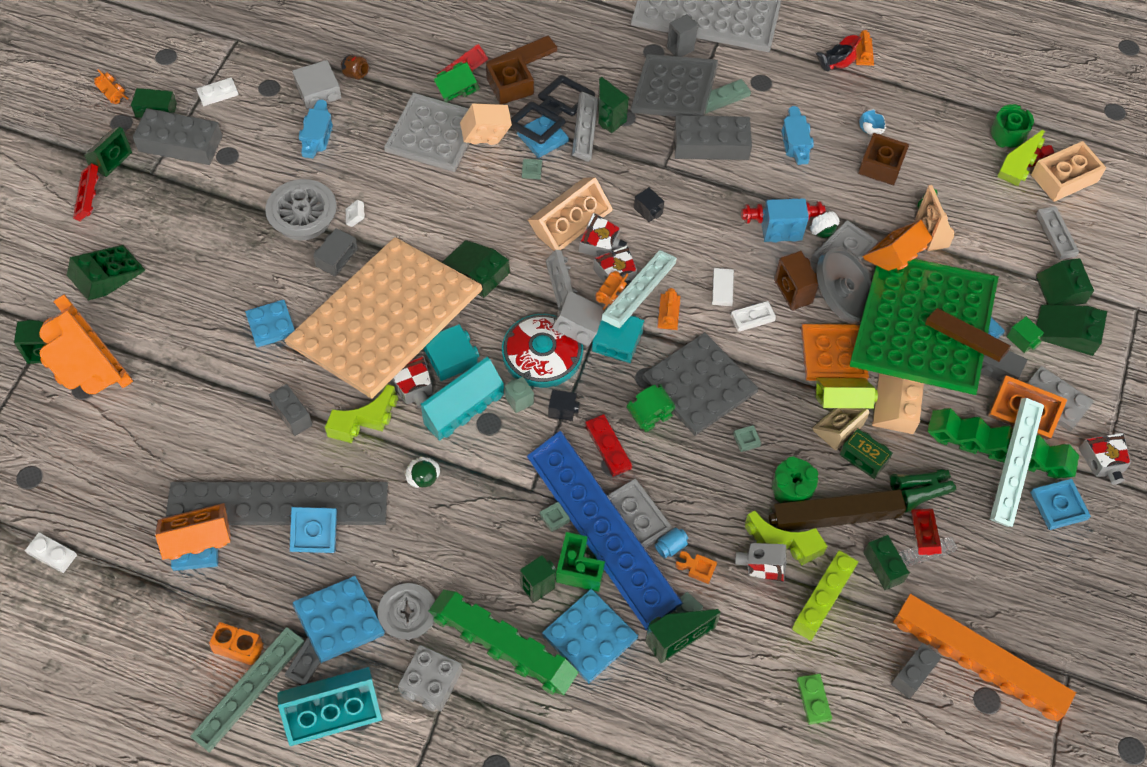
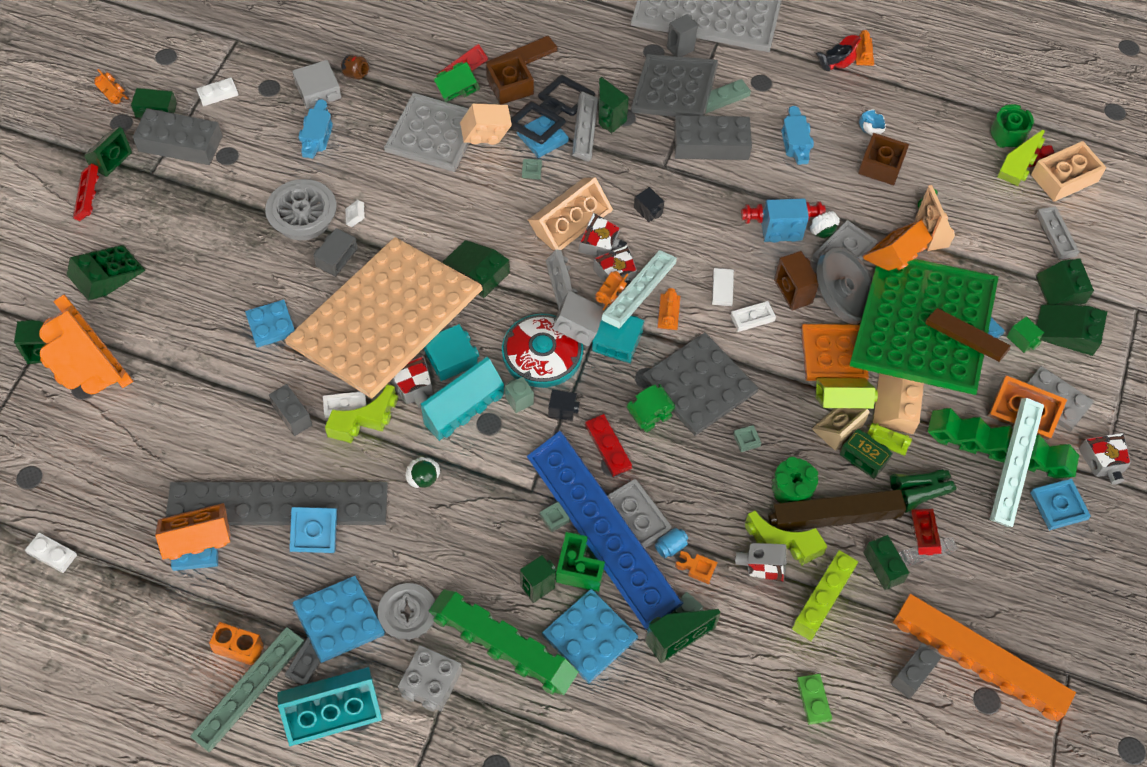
dark grey piece [981,351,1028,383] -> none
none -> white plate [323,392,366,418]
none -> lime hinge [868,423,912,456]

